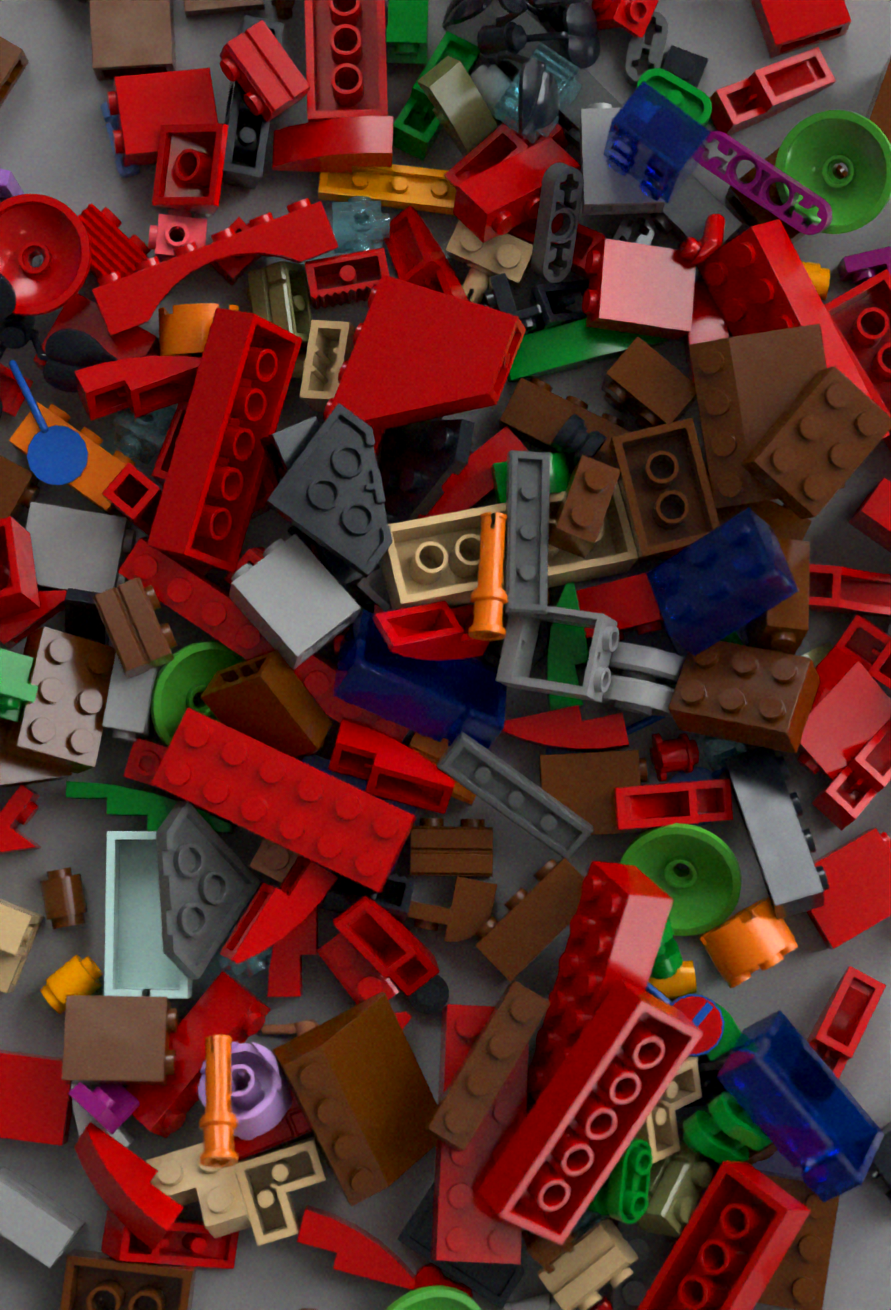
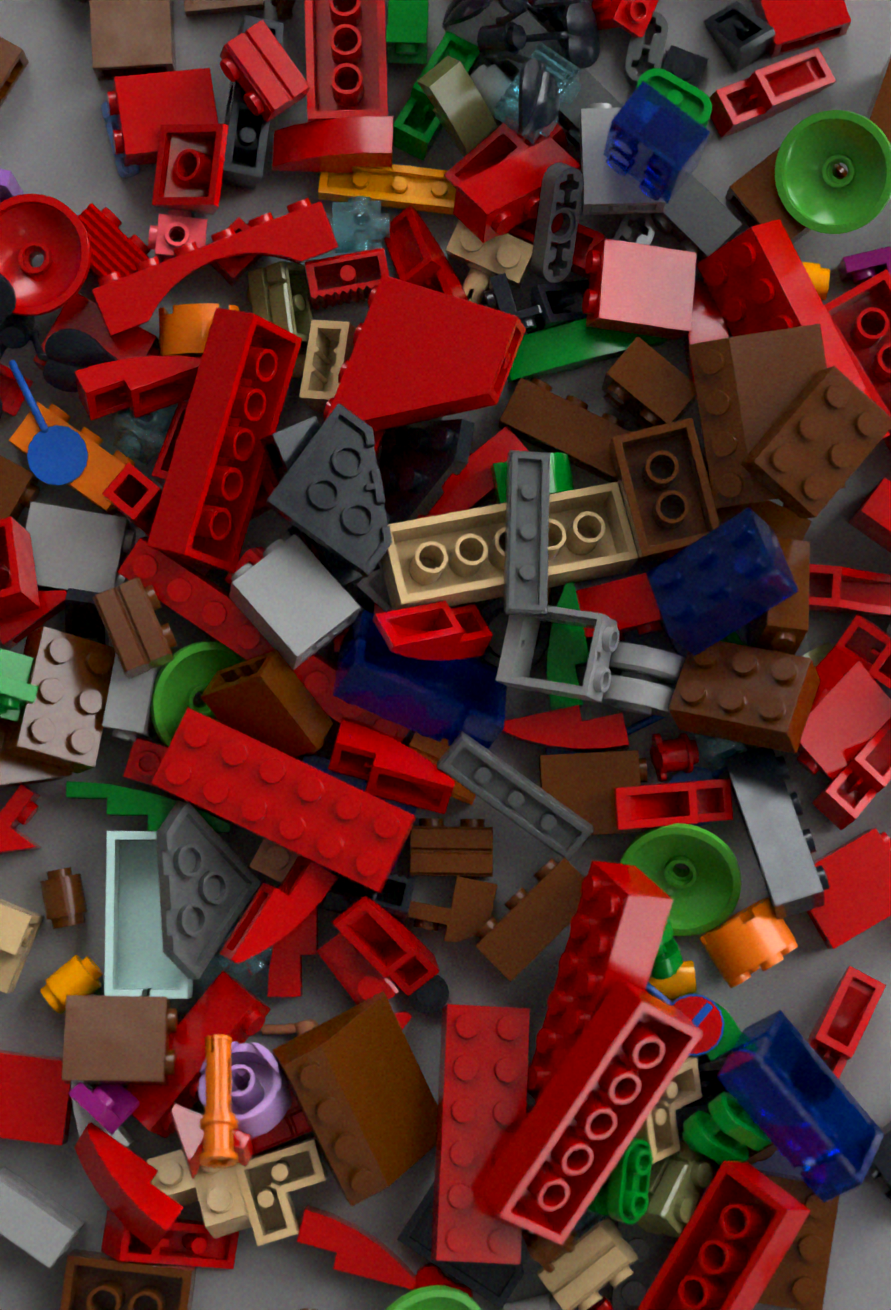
reddish brown brick [422,981,551,1152] -> none
orange pin [468,512,508,641] -> none
reddish brown brick [548,455,621,558] -> none
black wheel [550,413,607,465] -> none
red arm [679,214,726,264] -> none
magenta beam [693,131,833,235] -> none
none -> slope [171,1104,254,1178]
none -> black slope [704,1,776,73]

